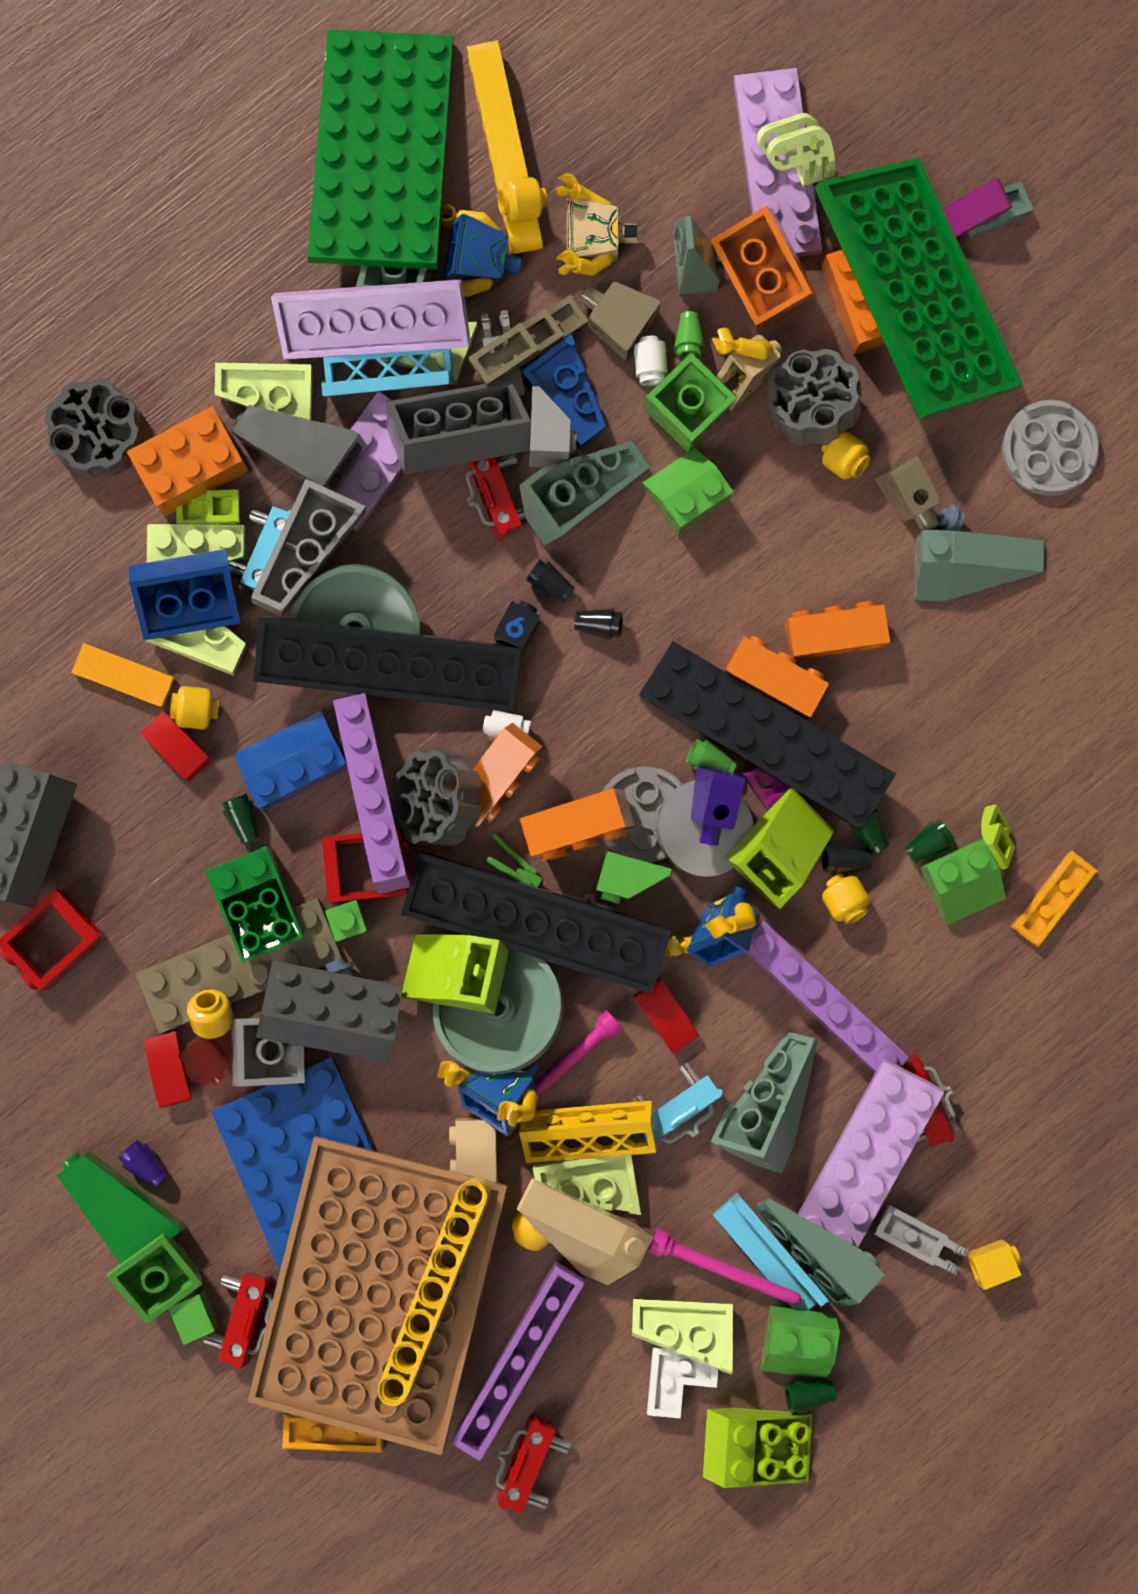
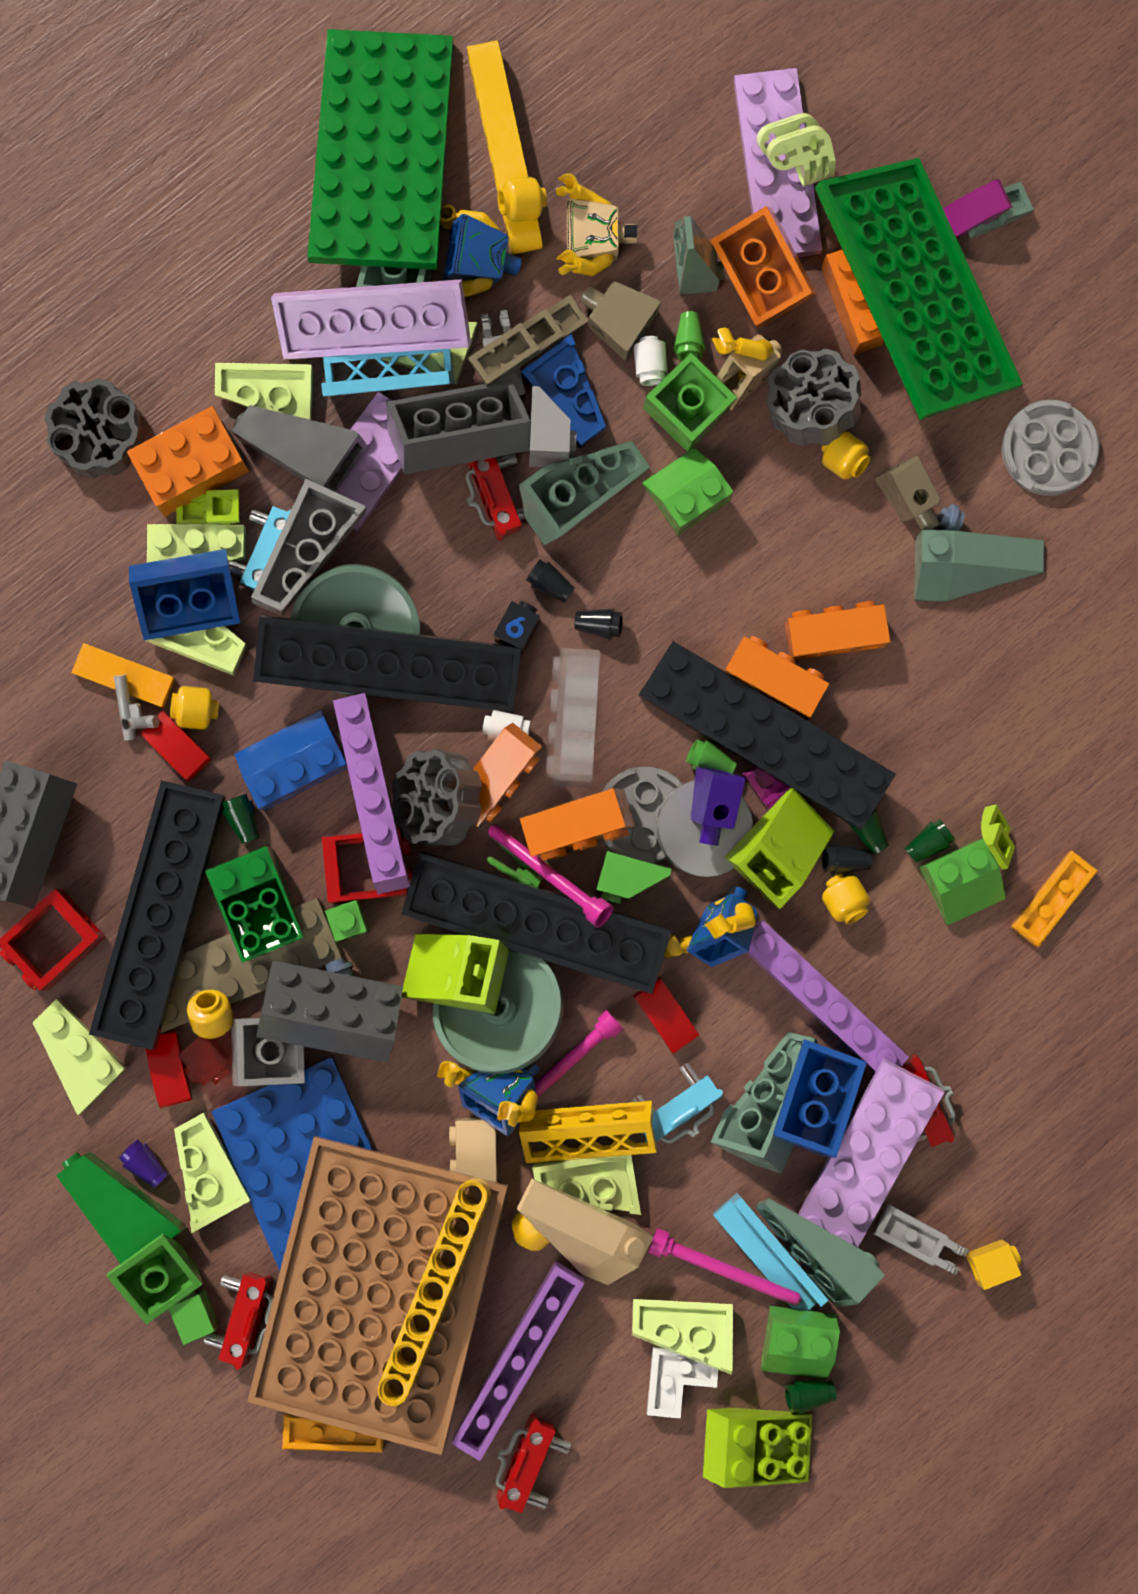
none -> yellowish green wing [33,999,127,1116]
none -> black plate [89,780,226,1051]
none -> light grey hose [113,674,159,740]
none -> yellowish green wing [174,1112,251,1233]
none -> dark pink piece [488,825,613,927]
none -> clear brick [546,648,600,788]
none -> blue slope [772,1039,867,1158]

